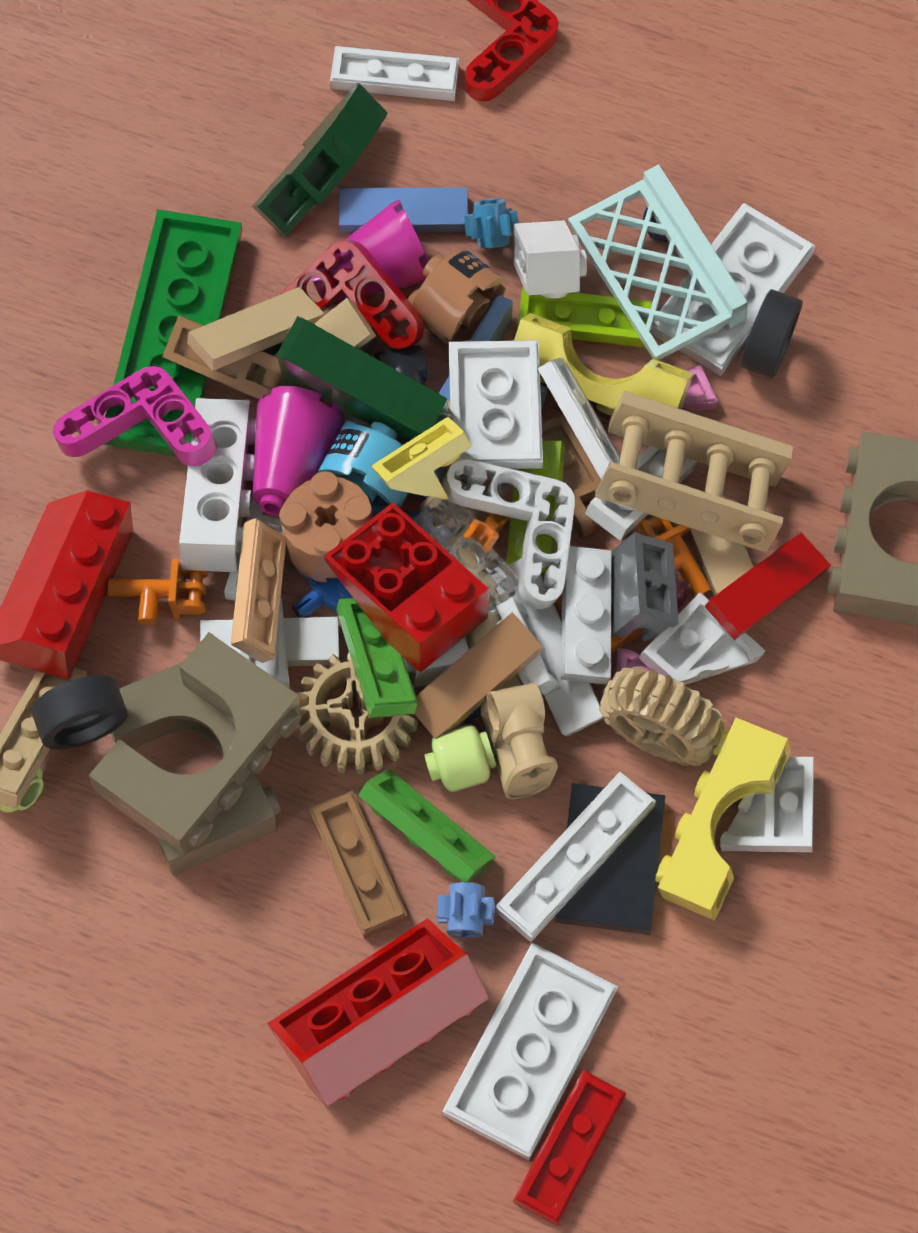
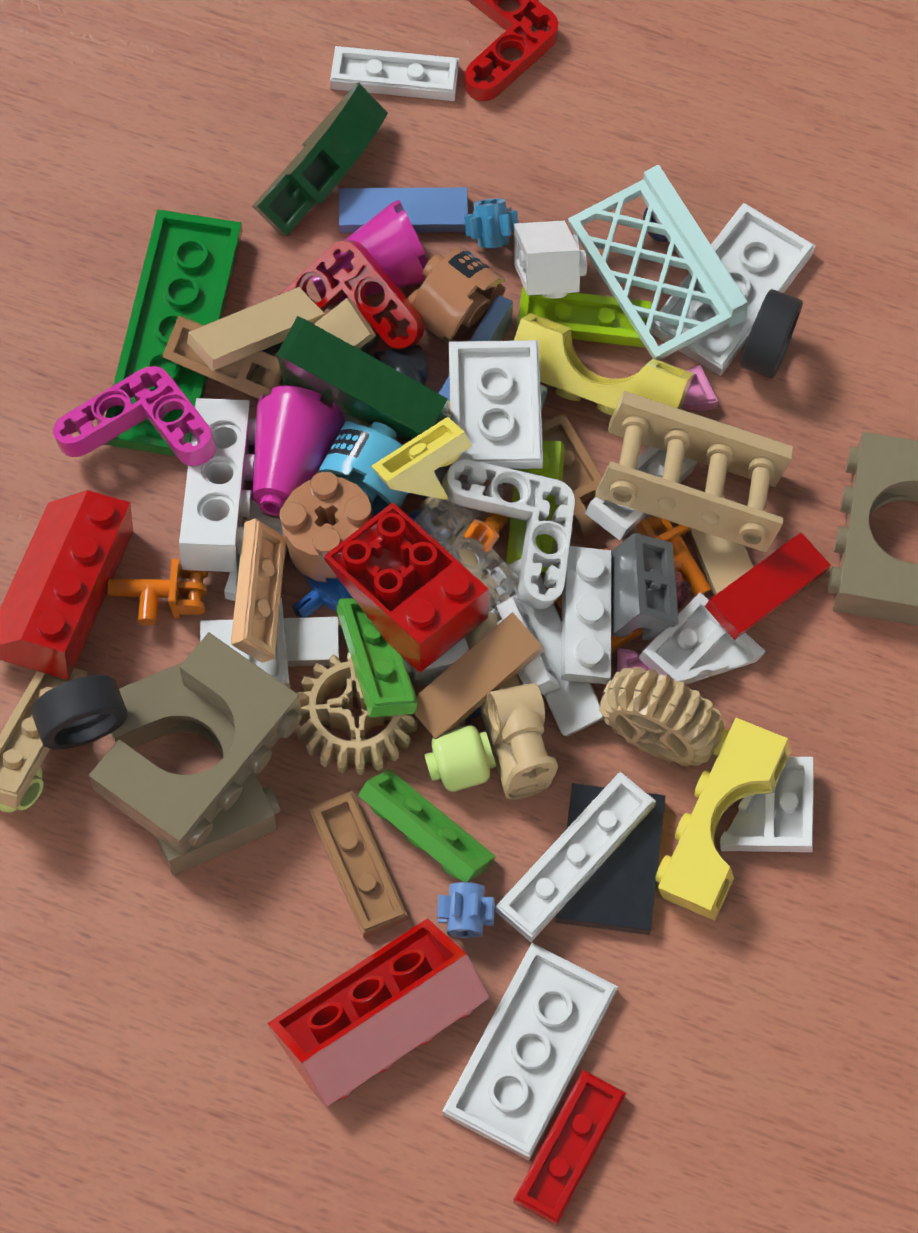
white tile [537,357,620,479] -> none

